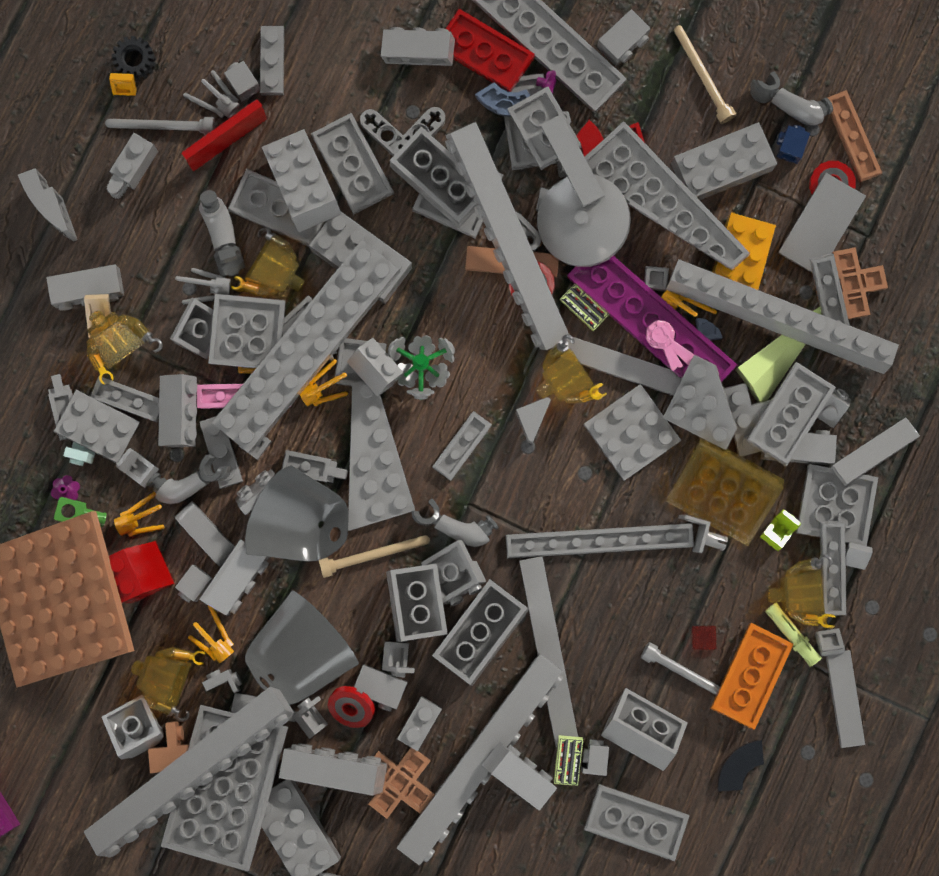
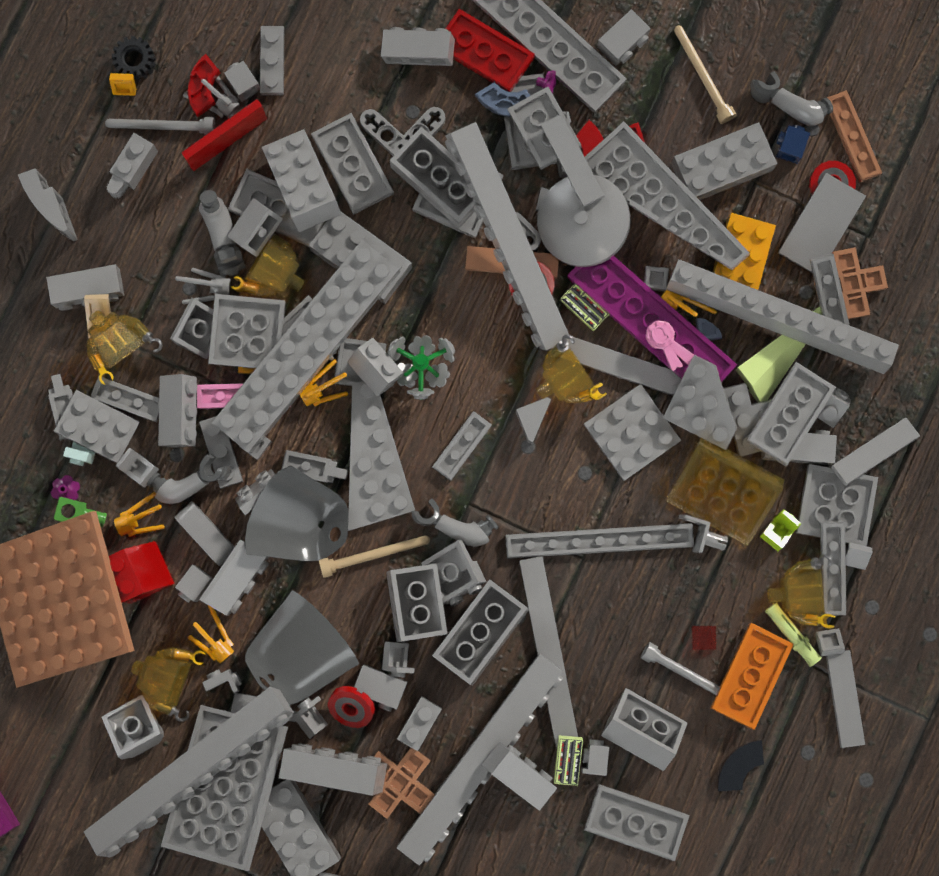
nougat brick [148,721,189,773] -> none
none -> red tile [187,54,221,117]
none -> light grey brick [227,198,283,257]

